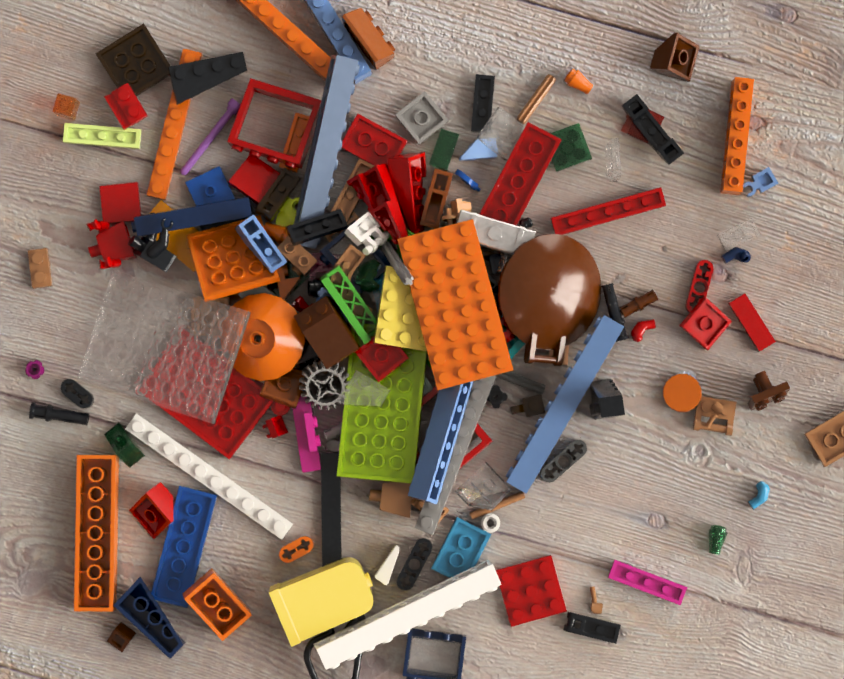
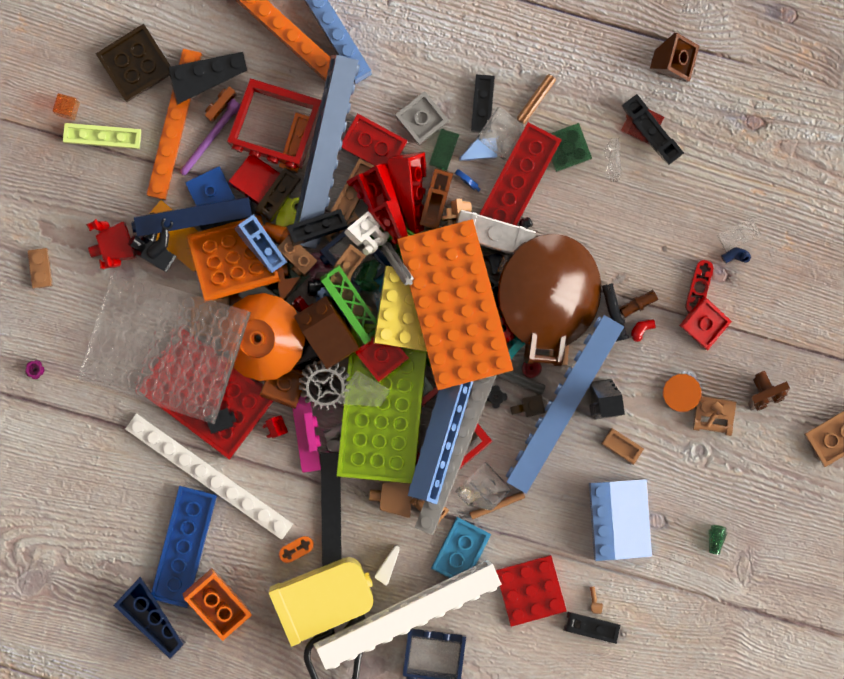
black pin [29,402,90,426] -> none
black beam [61,379,94,409] -> none
orange brick [74,455,119,612] -> none
red tile [99,182,141,224] -> none
red plate [104,83,148,130] -> none
clear green slope [104,422,145,468] -> none
reddish brown slope [107,622,136,652] -> none
red slope [129,482,174,539] -> none
red plate [271,401,290,416] -> none
slope [342,8,395,70] -> none
black beam [397,538,432,590] -> none
white plate [481,513,500,533] -> none
dark grey beam [540,440,587,483] -> none
red plate [551,187,666,235] -> none
orange cone [564,68,593,94] -> none
dark pink plate [608,559,687,605] -> none
orange brick [720,77,754,195] -> none
red tile [728,293,776,352] -> none
medium blue plate [743,167,778,197] -> none
dark azure arm [748,481,770,510] -> none
none -> dark orange plate [205,86,237,123]
none -> black brick [205,408,237,434]
none -> dark red tile [521,362,542,378]
none -> slope [589,479,652,561]
none -> medium nougat tile [601,428,644,465]

